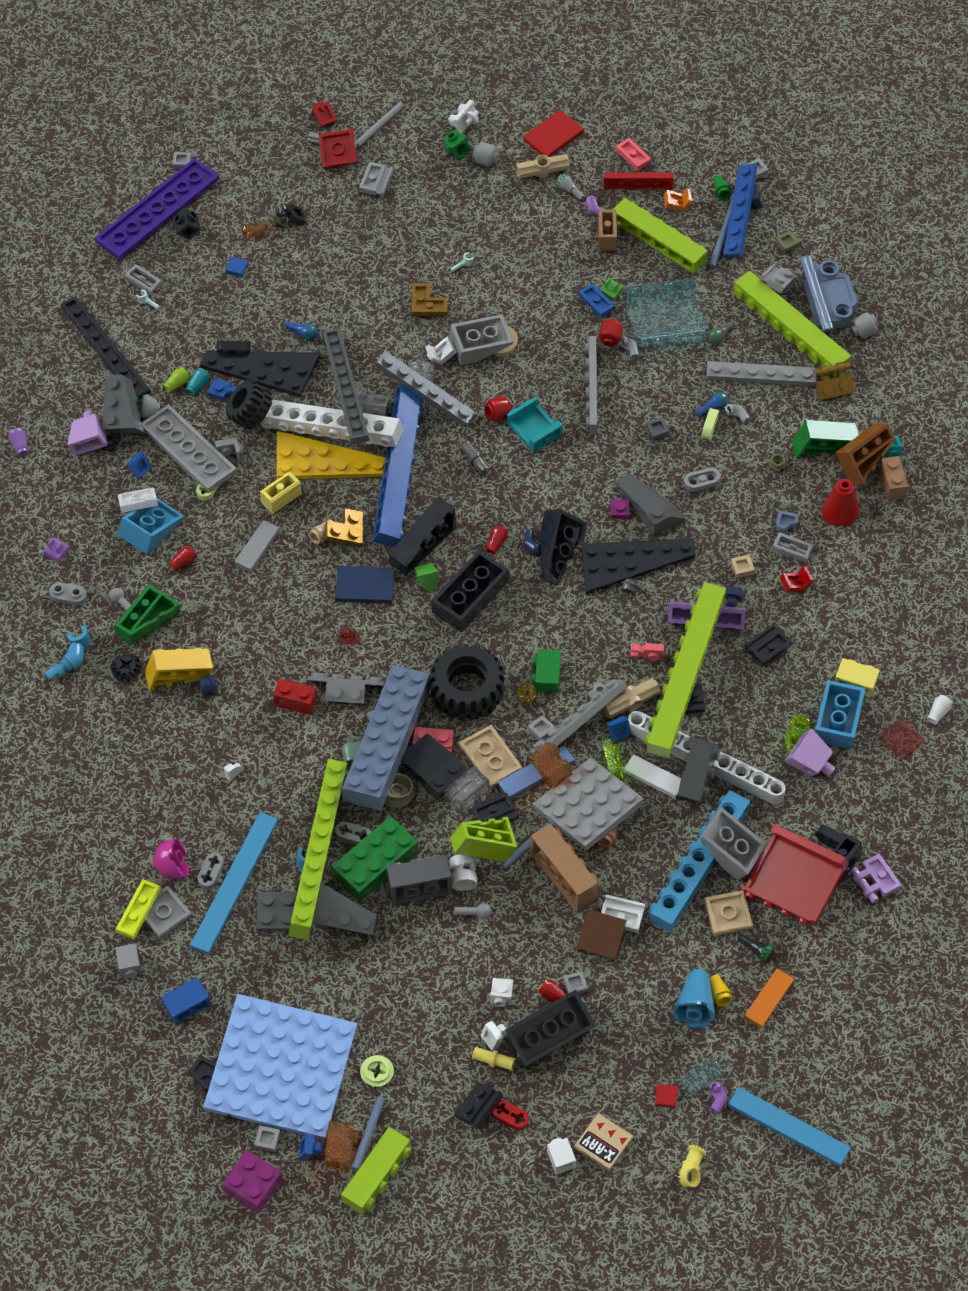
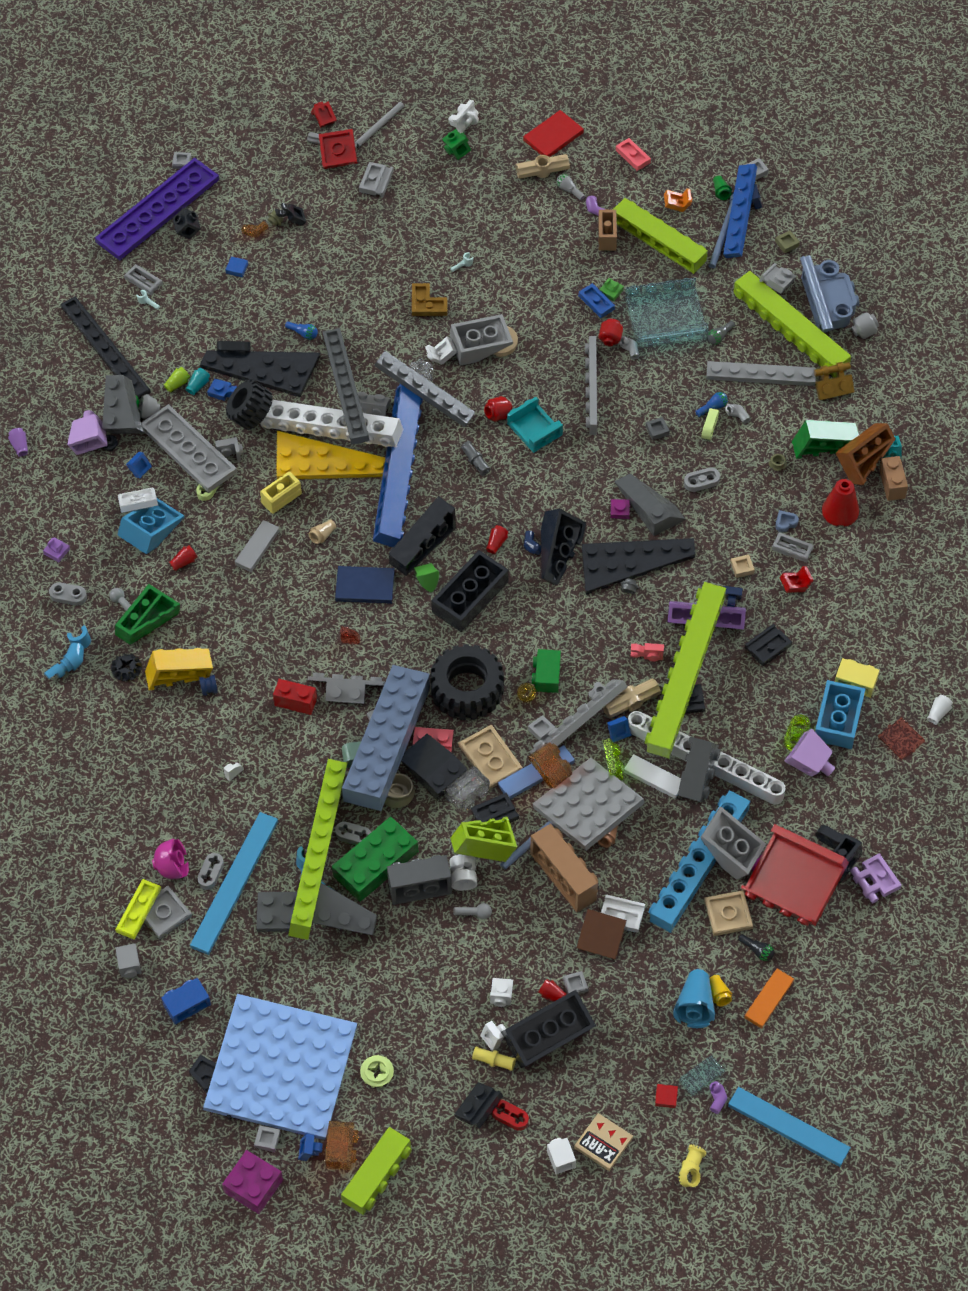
plate [325,509,363,547] -> none
sand blue bar [351,1096,385,1172] -> none
light grey head [472,142,499,167] -> none
red plate [603,172,674,189] -> none

